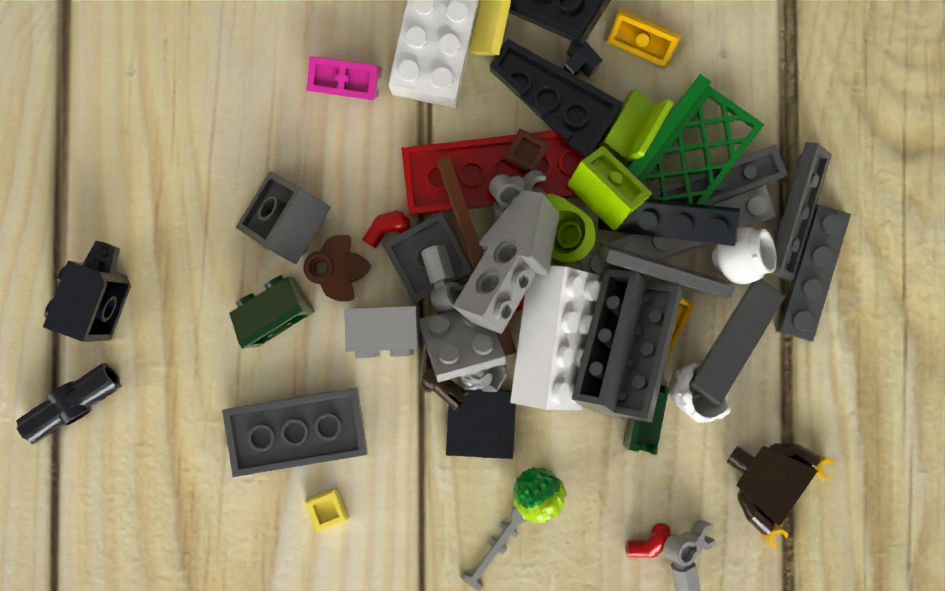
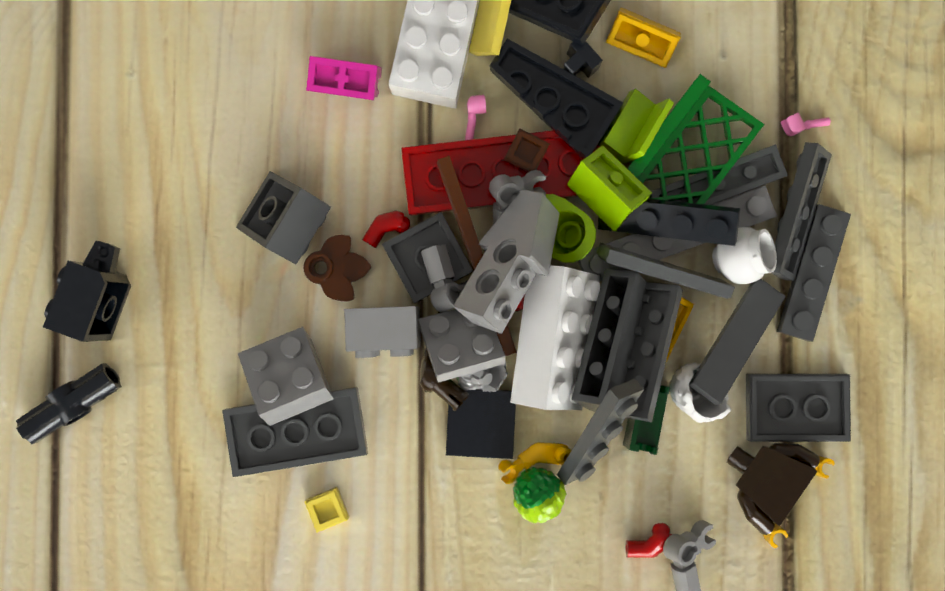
dark green slope [229,275,315,349] -> none
light grey piece [461,507,527,591] -> none
none -> light grey brick [238,327,334,426]
none -> bright pink hand [465,95,486,140]
none -> yellow arm [499,442,572,484]
none -> dark grey plate [557,379,644,485]
none -> dark grey tile [746,374,851,442]
none -> bright pink hand [780,112,831,137]

